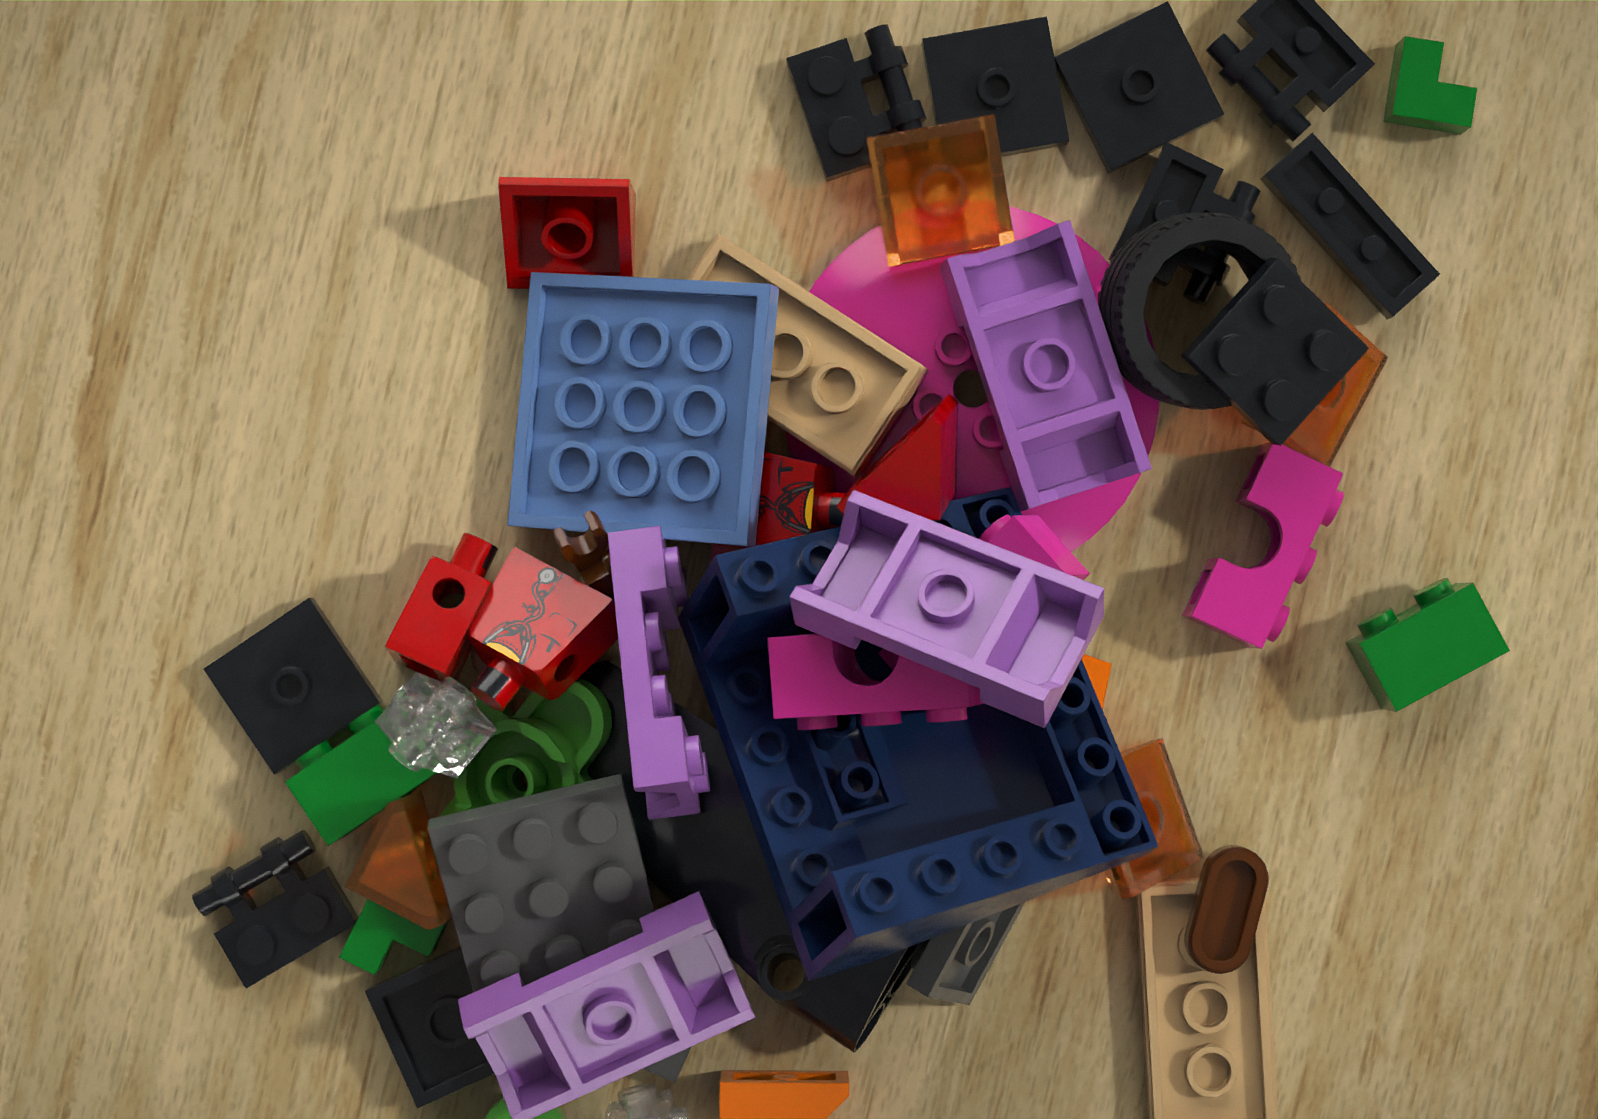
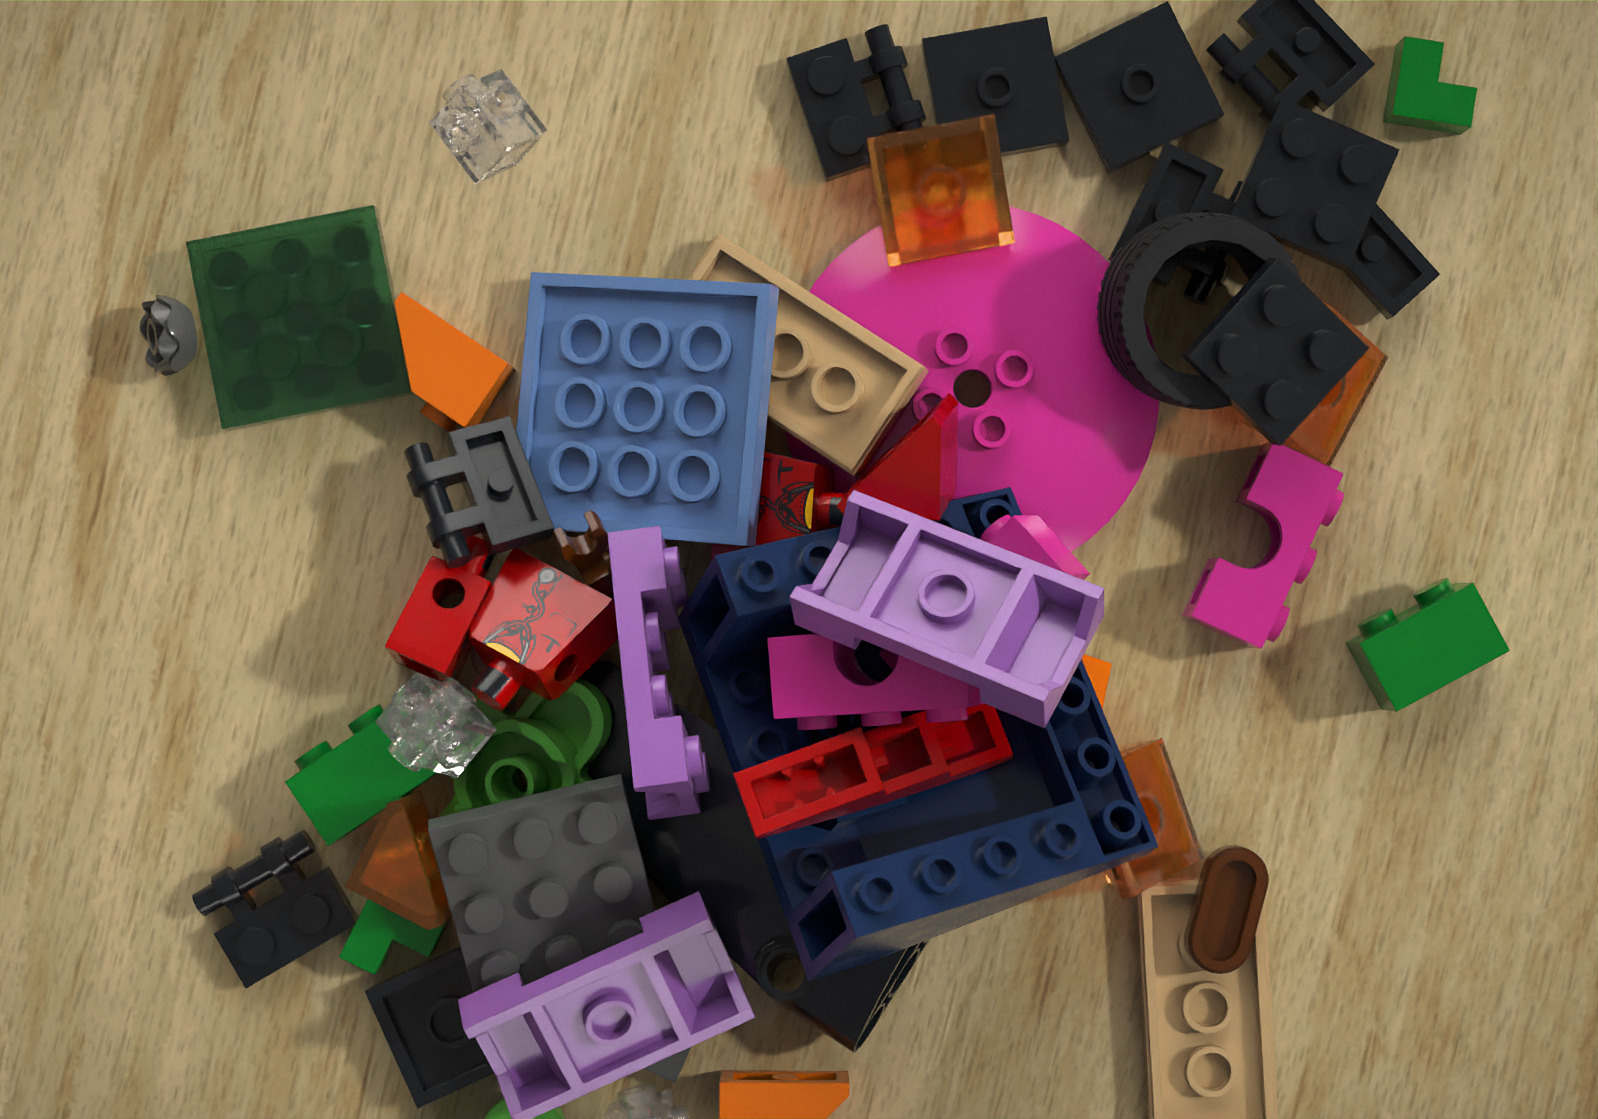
black plate [204,598,383,775] -> none
red slope [498,177,636,289] -> none
dark grey plate [906,902,1025,1005] -> none
medium lavender piece [939,220,1152,512] -> none
none -> dark grey plate [139,295,197,376]
none -> clear green plate [186,205,414,431]
none -> orange slope [394,292,516,432]
none -> black plate [404,416,554,568]
none -> clear brick [430,69,547,184]
none -> red slope [733,703,1013,839]
none -> black plate [1228,98,1400,271]

